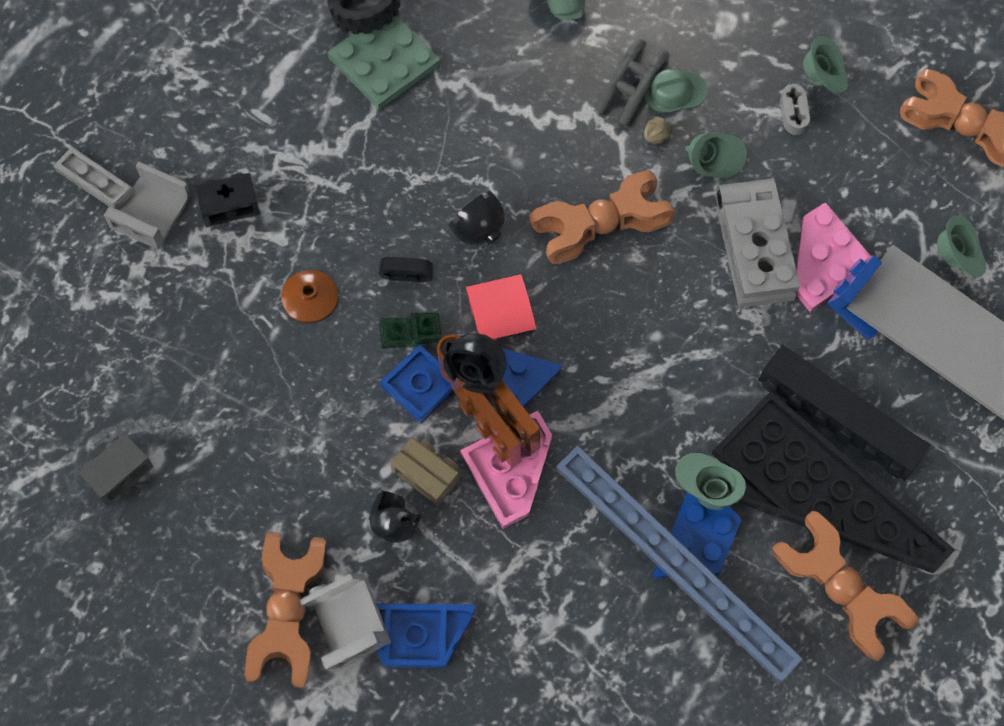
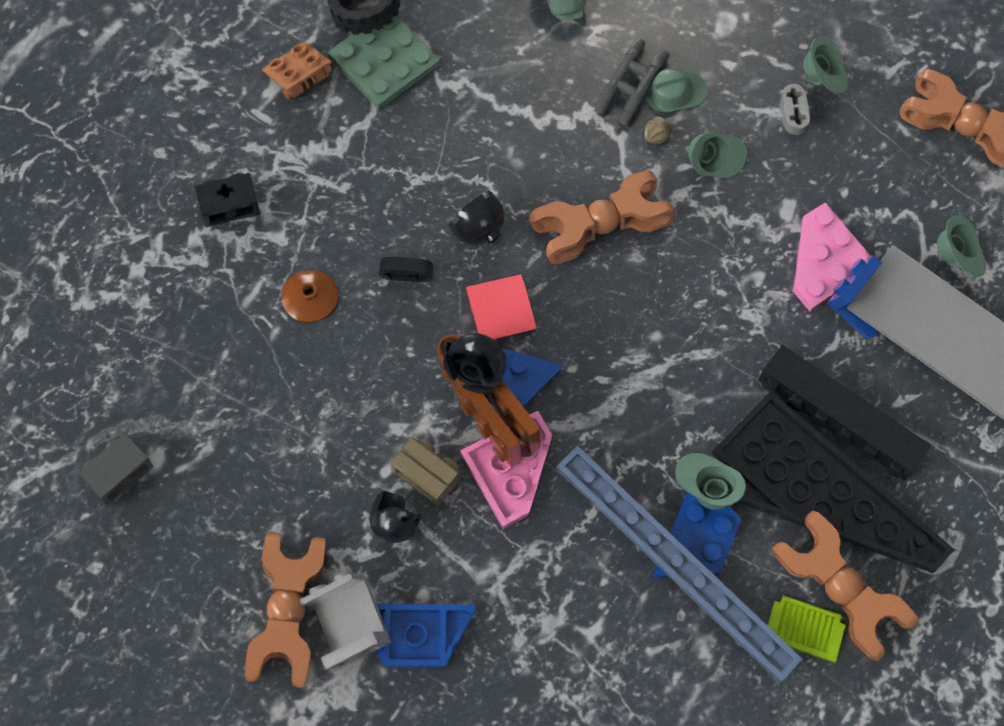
light grey tile [54,147,135,210] -> none
light grey panel [104,162,191,250] -> none
clear green slope [379,312,442,349] -> none
blue tile [379,344,454,424] -> none
light grey hinge [716,178,800,308] -> none
none -> nougat hinge [261,41,332,99]
none -> lime window [767,595,846,663]

